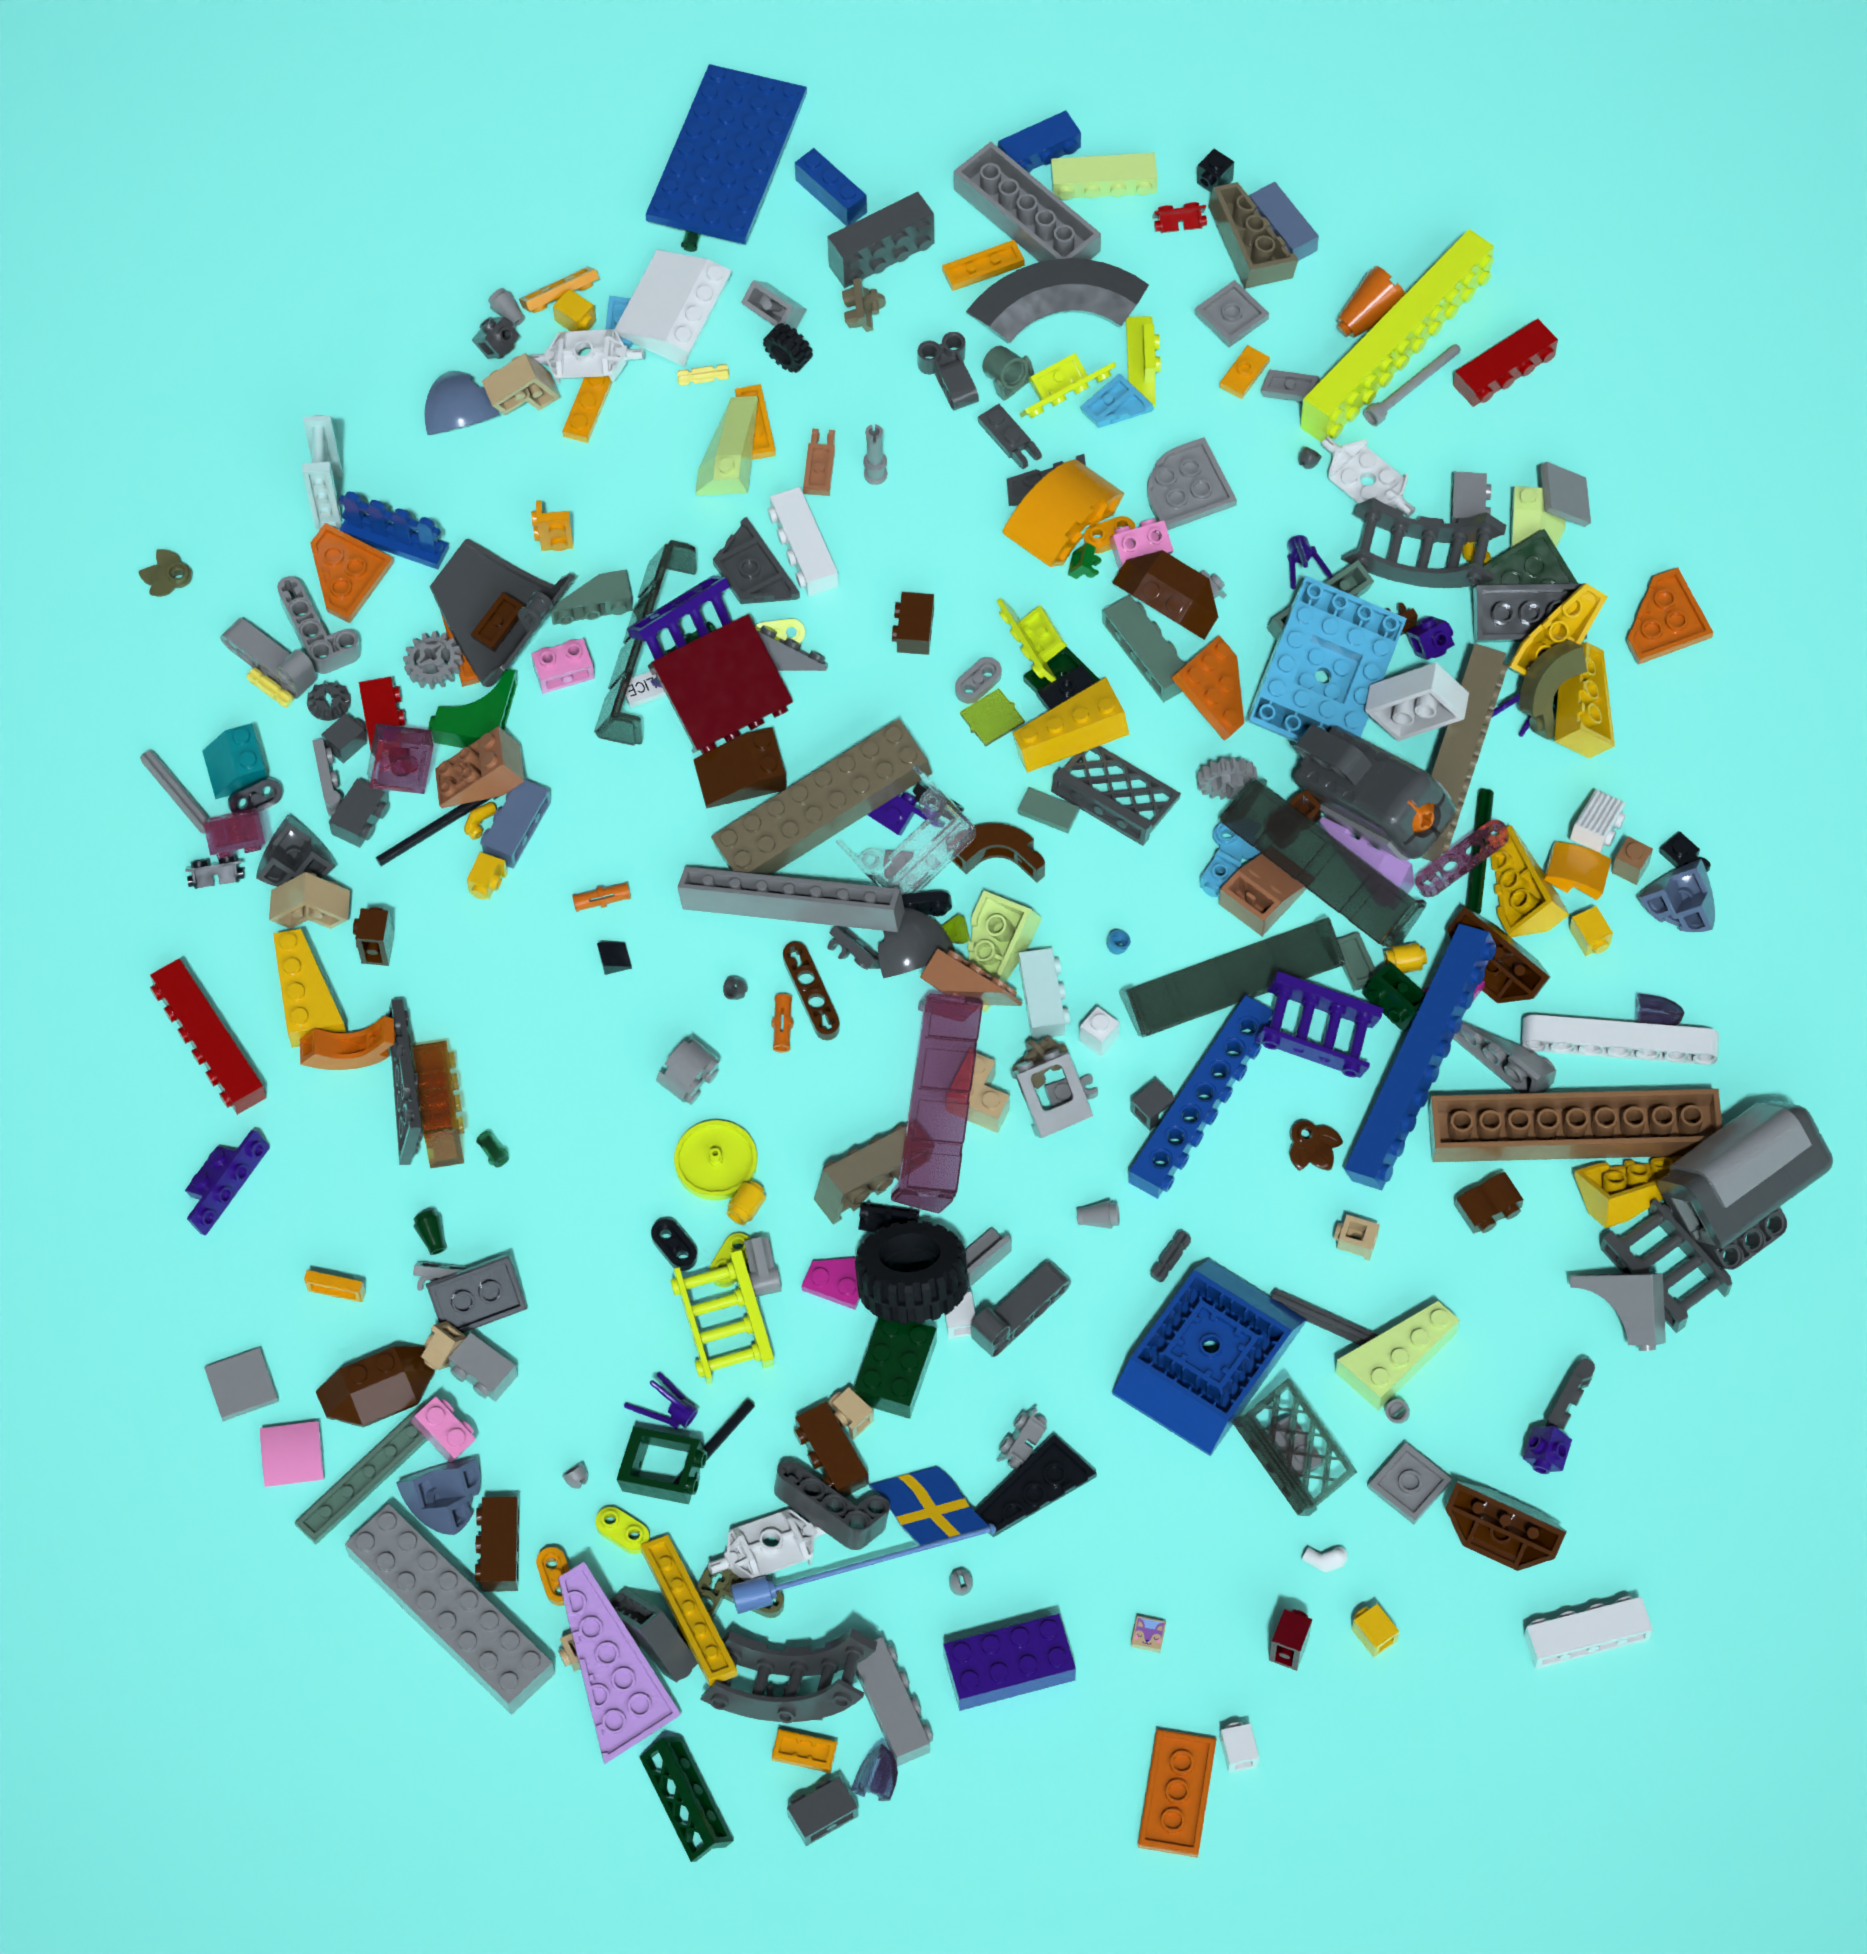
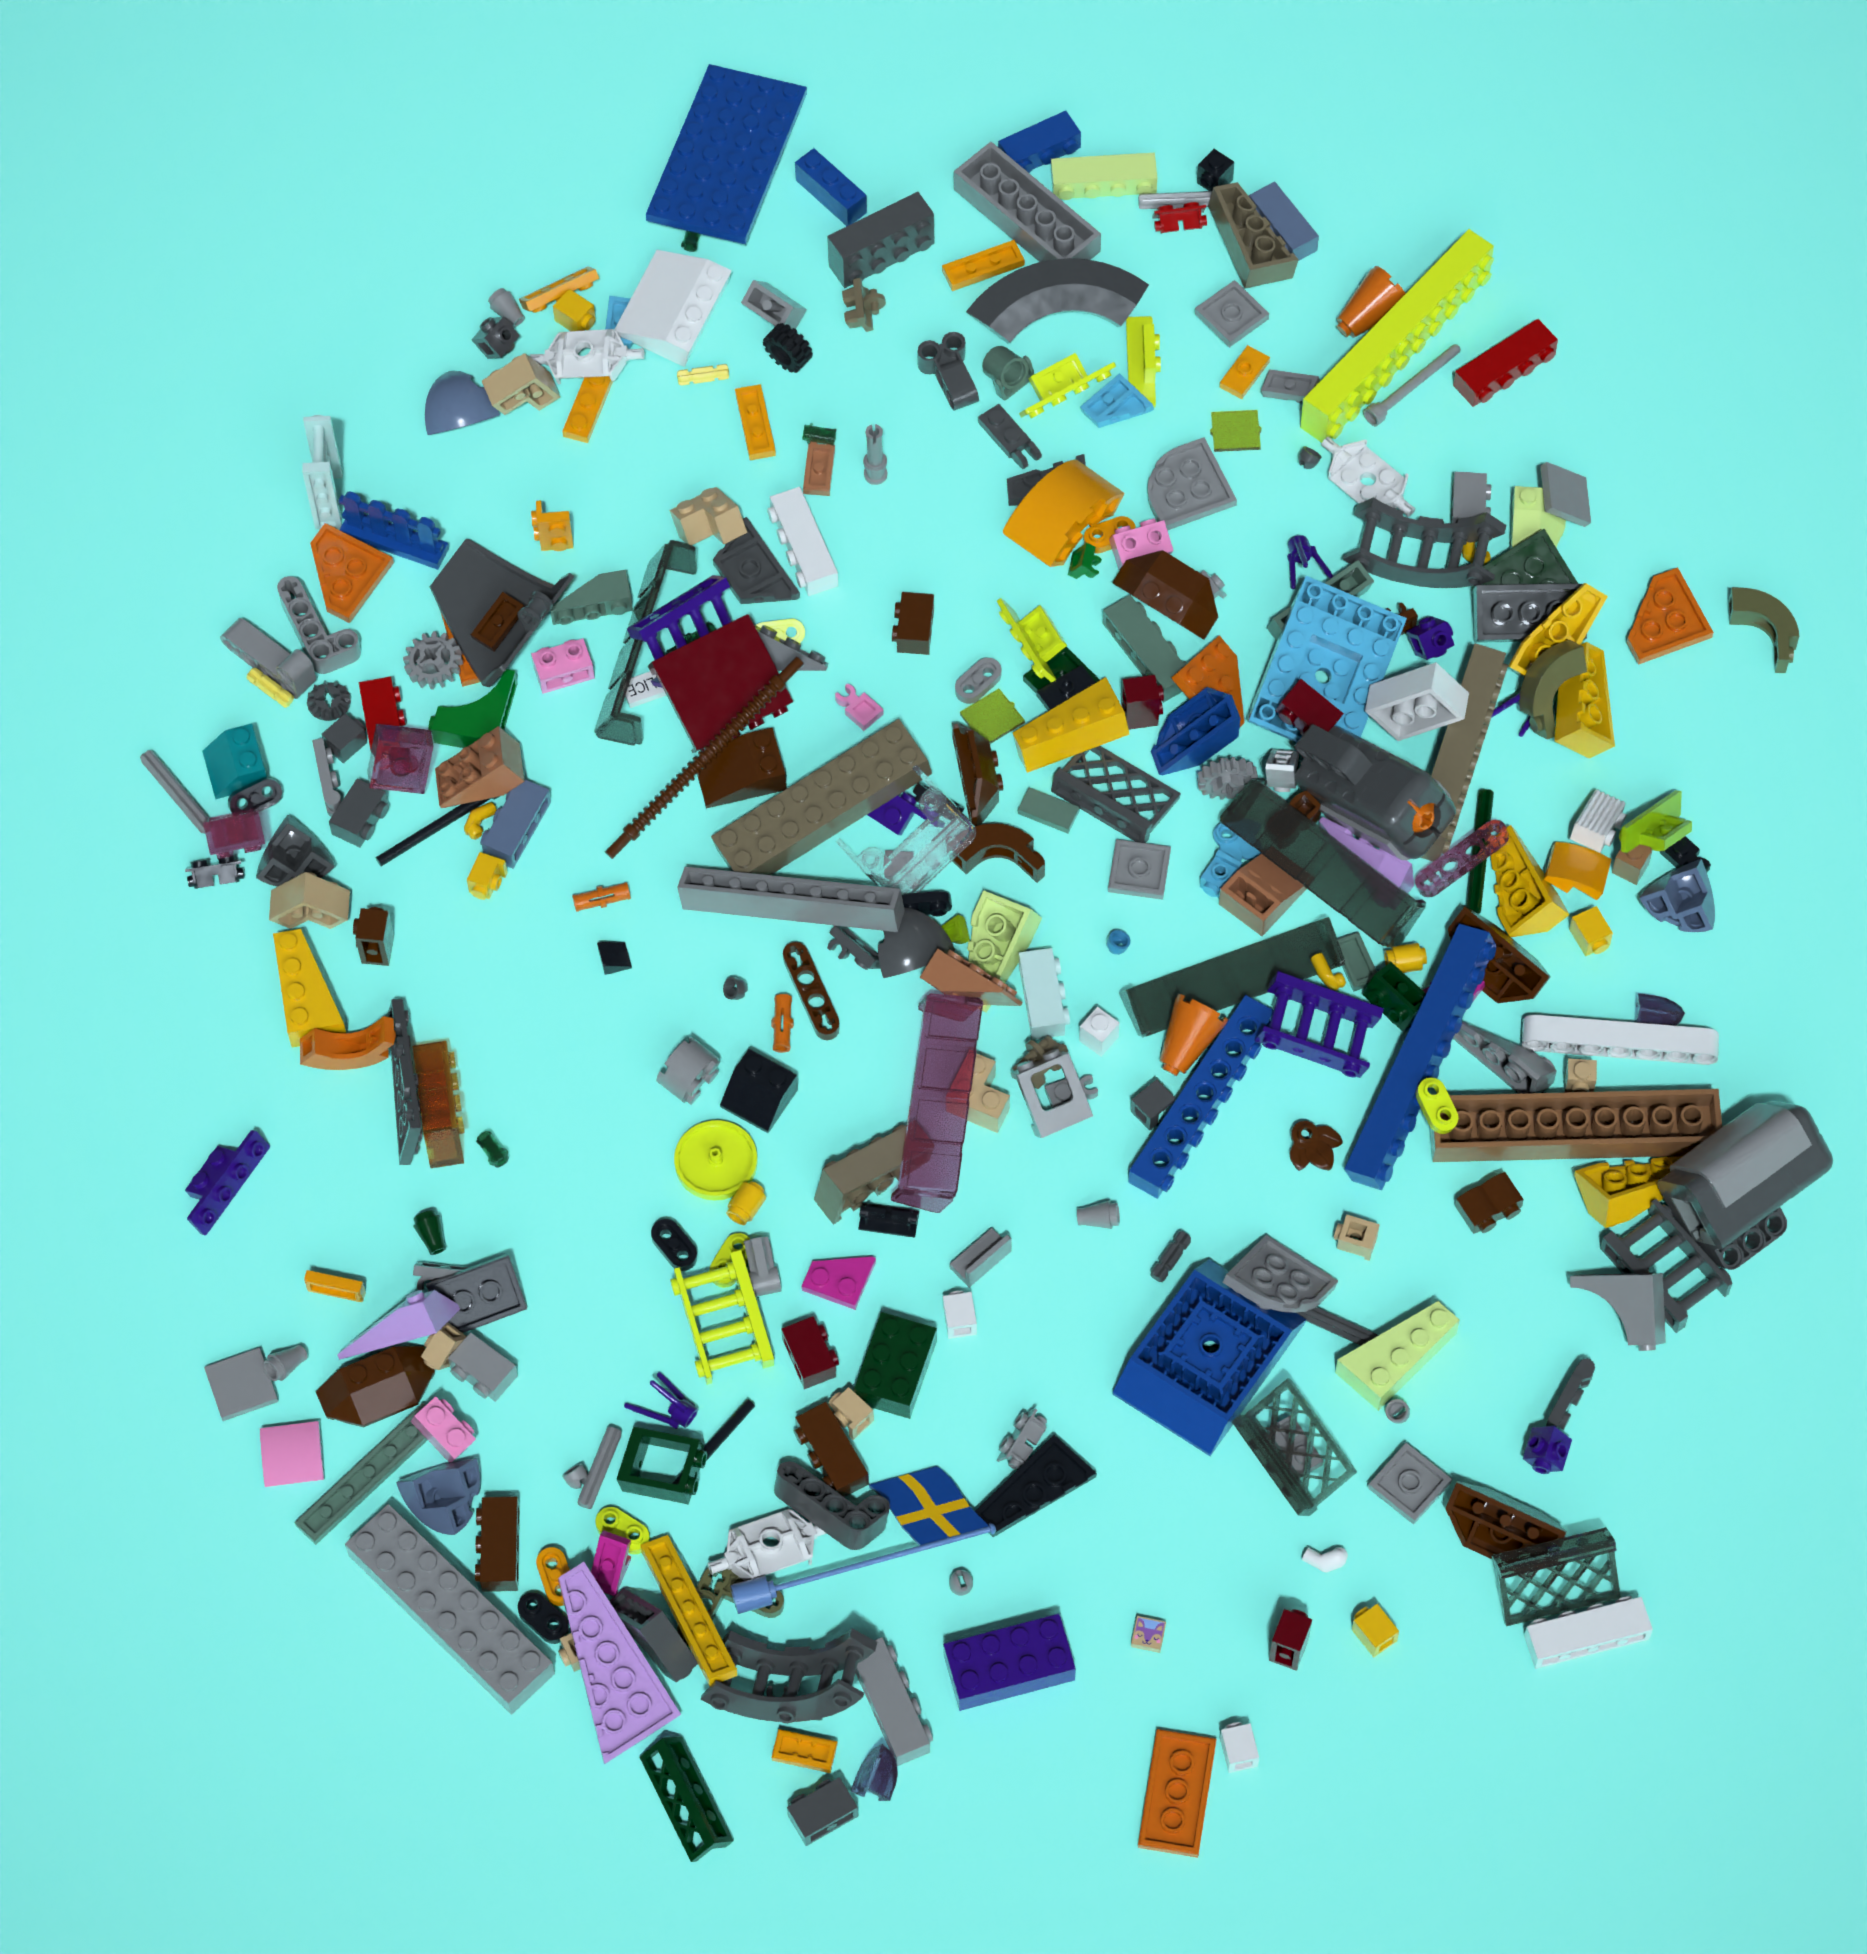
olive plate [138,549,192,597] -> none
red brick [149,958,267,1115] -> none
yellowish green wedge [695,396,758,496] -> none
black tyre [855,1220,968,1325] -> none
dark grey beam [971,1262,1071,1357] -> none
none -> light grey cone [263,1345,308,1381]
none -> lavender wedge [337,1290,460,1360]
none -> black plate [517,1592,569,1644]
none -> light grey axle [577,1426,622,1509]
none -> dark pink slope [591,1531,631,1596]
none -> reddish brown hose [605,657,804,859]
none -> tan brick [669,487,747,547]
none -> black slope [720,1049,798,1133]
none -> dark red brick [781,1316,839,1390]
none -> clear green pin [802,423,837,446]
none -> bright pink plate [835,683,884,731]
none -> reddish brown wedge [952,722,1004,828]
none -> light grey tile [1108,839,1171,900]
none -> dark red brick [1121,675,1164,730]
none -> light grey axle [1138,191,1212,209]
none -> blue wedge [1151,687,1241,776]
none -> orange cone [1159,994,1228,1076]
none -> clear yellow piece [1210,410,1262,452]
none -> light grey plate [1223,1235,1338,1313]
none -> white slope [1265,749,1299,792]
none -> dark red brick [1275,679,1344,735]
none -> yellow arm [1310,953,1346,991]
none -> neon yellow plate [1415,1078,1458,1134]
none -> clear smoke fence [1492,1527,1621,1627]
none -> tan brick [1564,1058,1597,1093]
none -> lime bracket [1619,790,1692,853]
none -> olive arch [1728,587,1800,673]

